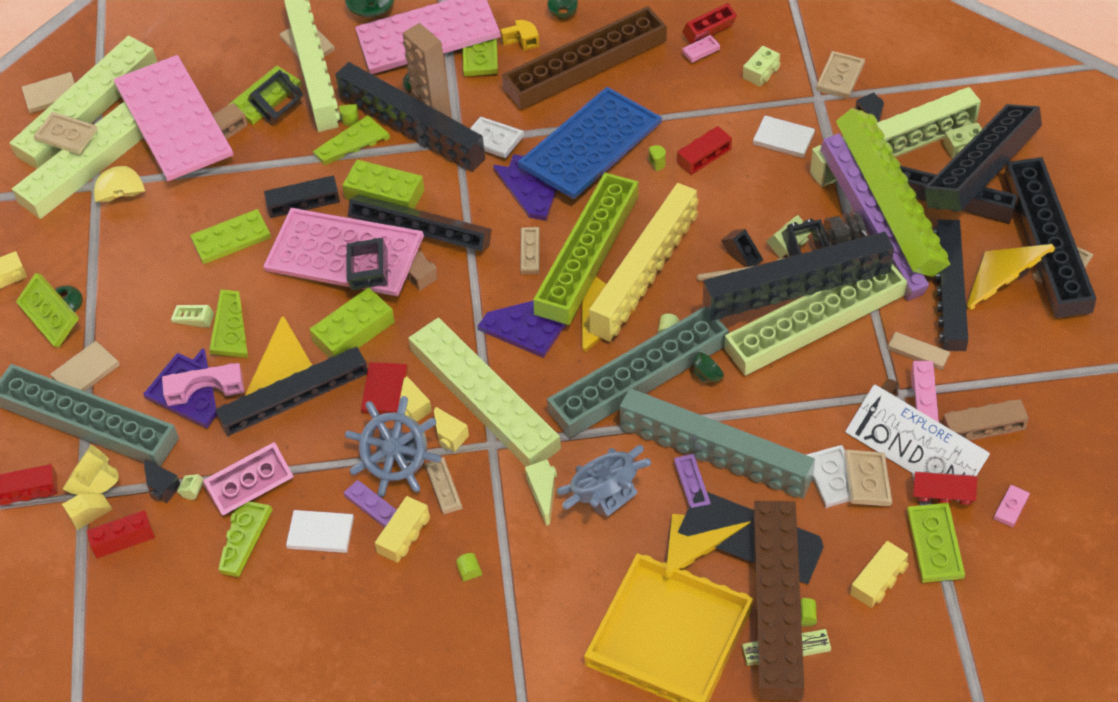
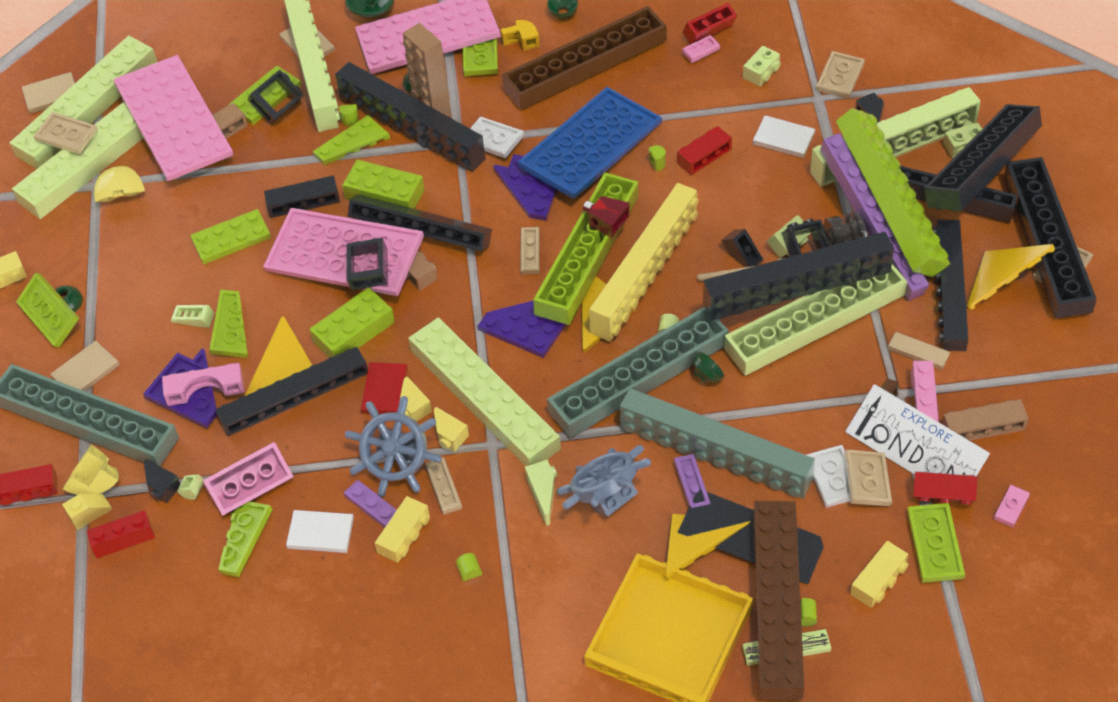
none -> dark red torso [583,196,630,238]

